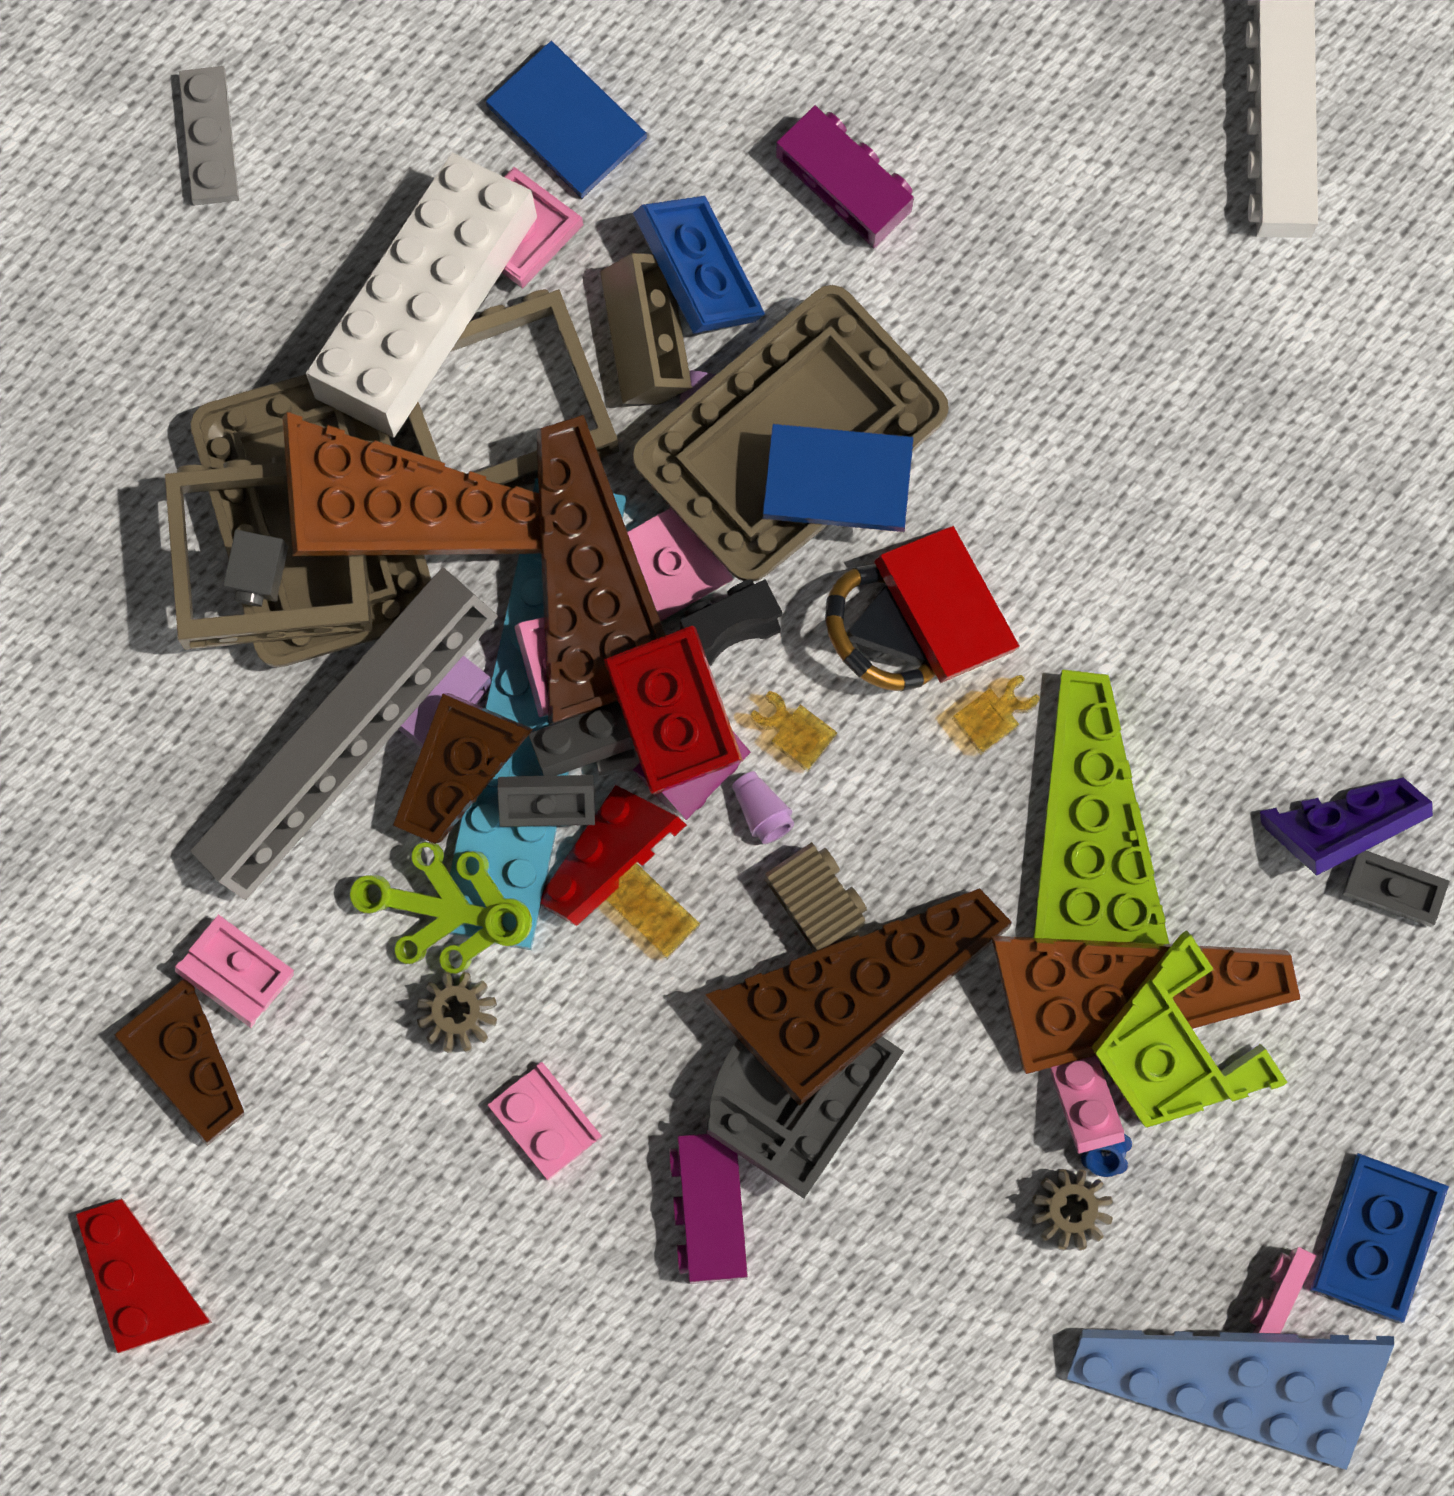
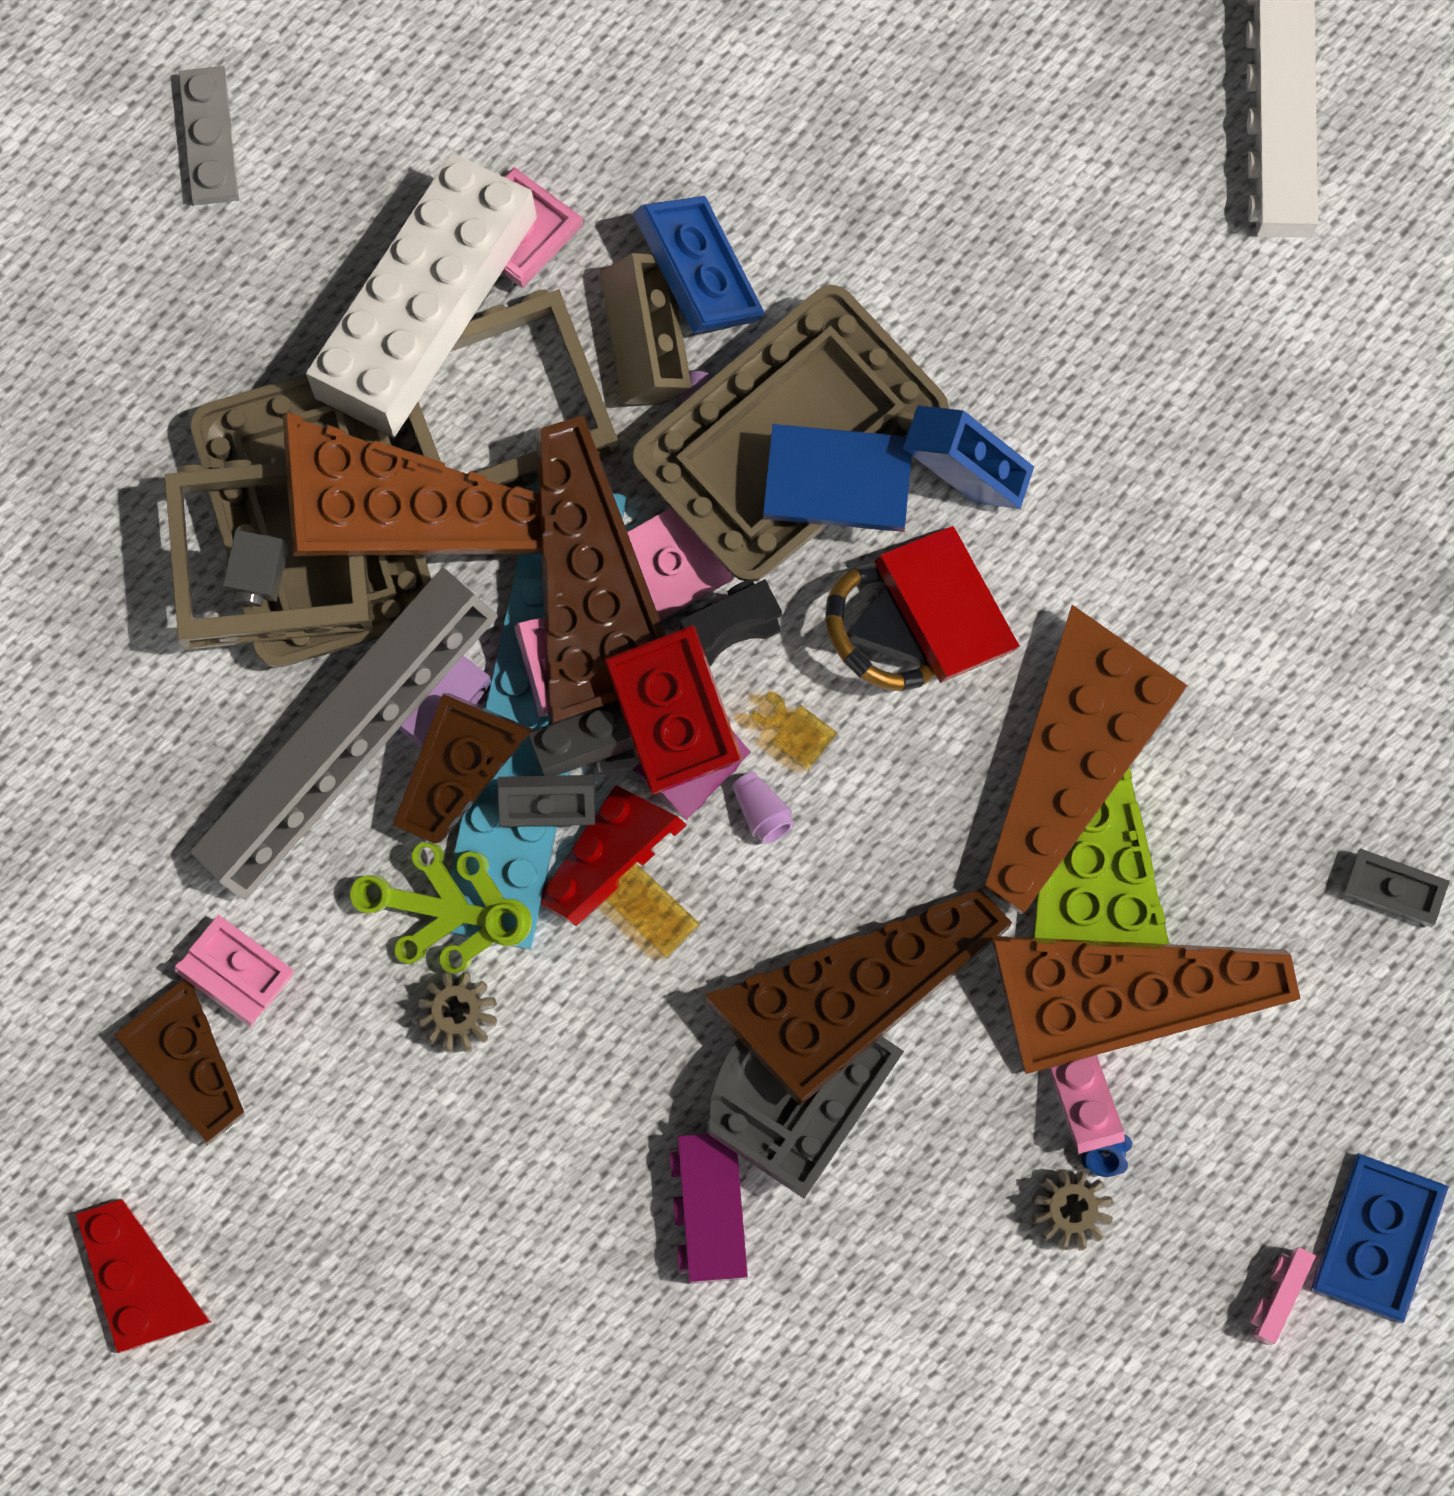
blue tile [486,40,647,199] -> none
bright pink plate [488,1062,602,1181] -> none
dark tan brick [764,842,867,952] -> none
magenta brick [776,105,914,249] -> none
clear yellow plate [952,675,1040,756] -> none
medium blue wing [1067,1329,1394,1470] -> none
lime wing [1091,930,1288,1128] -> none
dark purple wing [1260,777,1433,876] -> none
none -> blue brick [903,405,1035,509]
none -> dark orange wing [984,605,1188,915]

